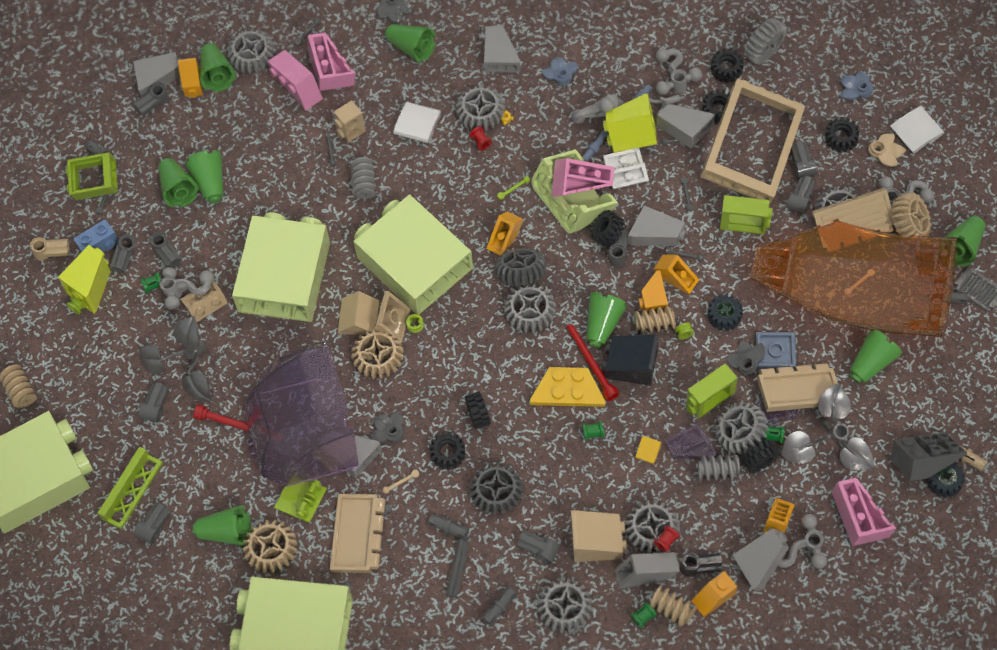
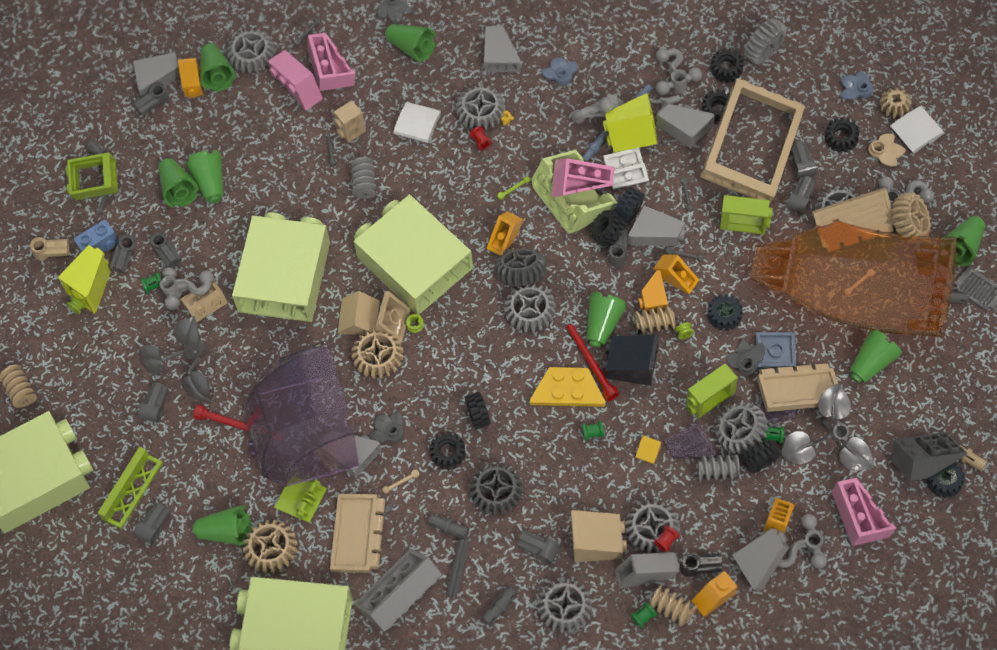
none -> light grey slope [353,549,442,632]
none -> black wheel [614,187,645,223]
none -> tan gear [879,87,912,119]

